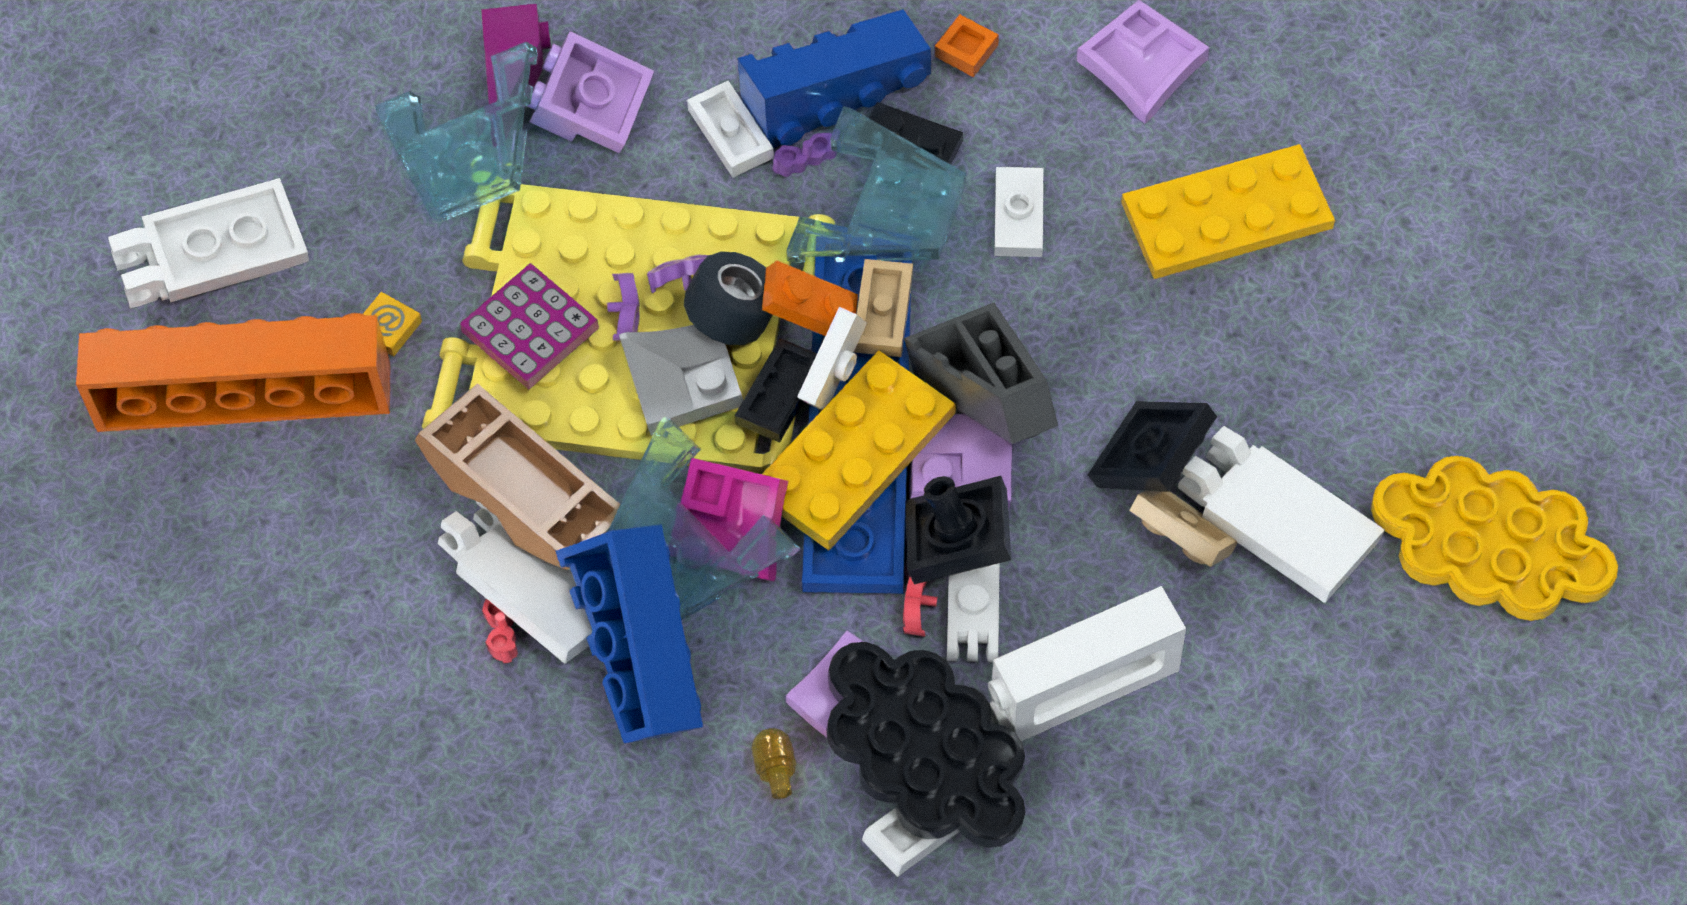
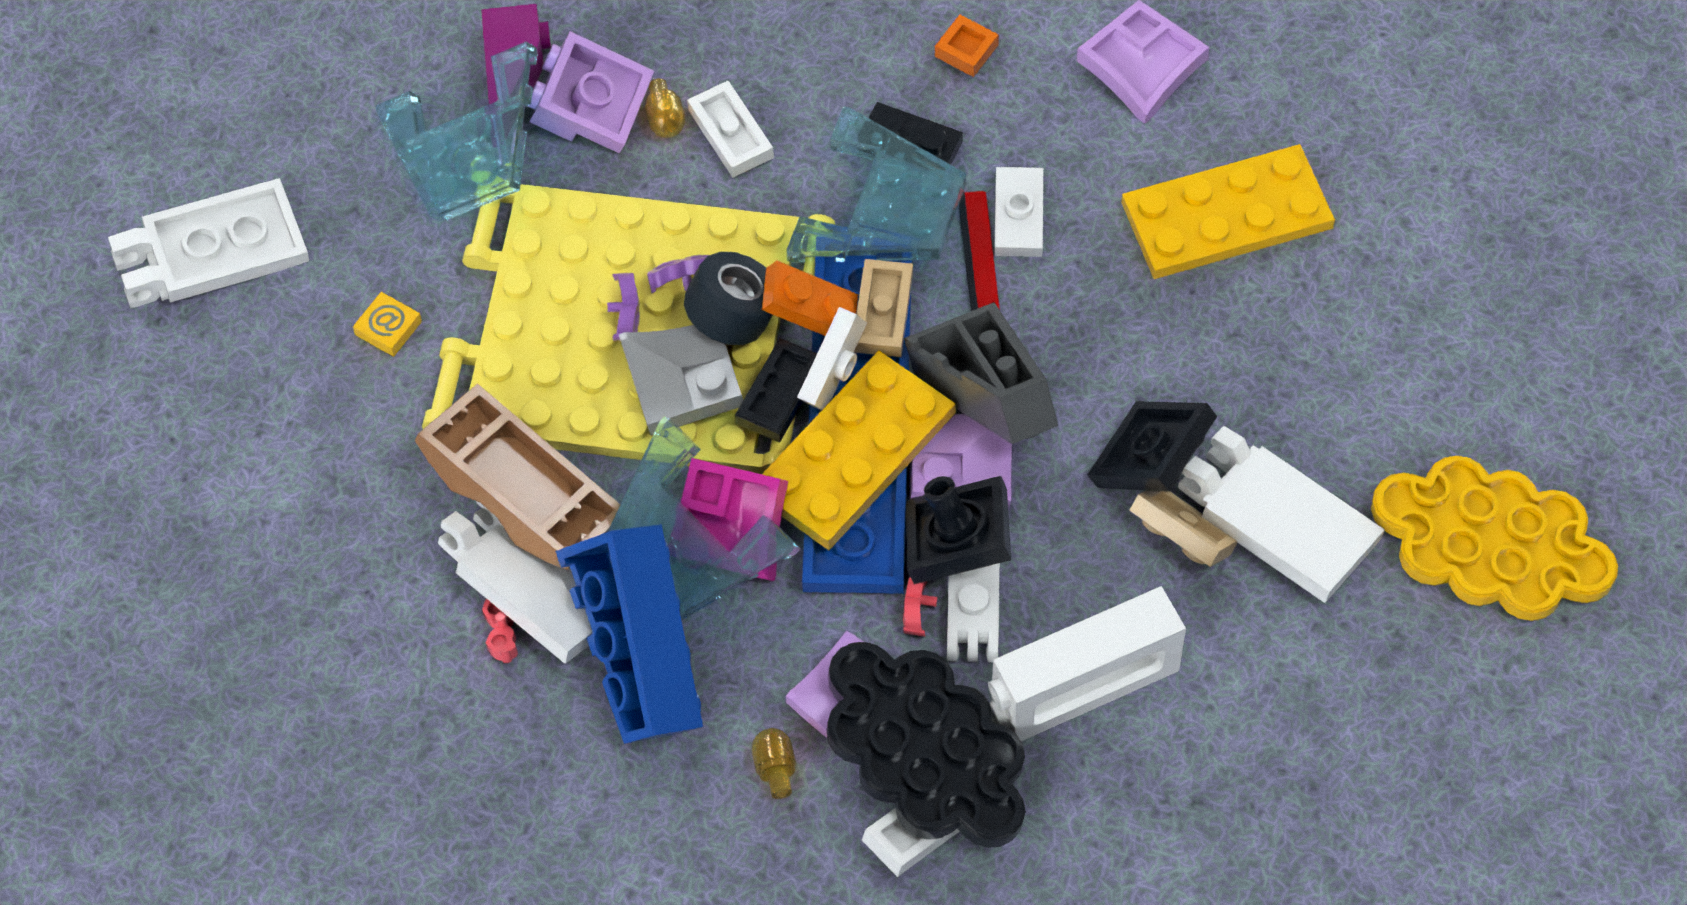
orange brick [76,313,390,432] -> none
tile [460,263,599,390] -> none
blue wedge [737,9,931,149] -> none
medium lavender piece [773,133,840,177] -> none
none -> clear yellow cylinder [645,78,685,138]
none -> red sticker [958,191,1000,311]

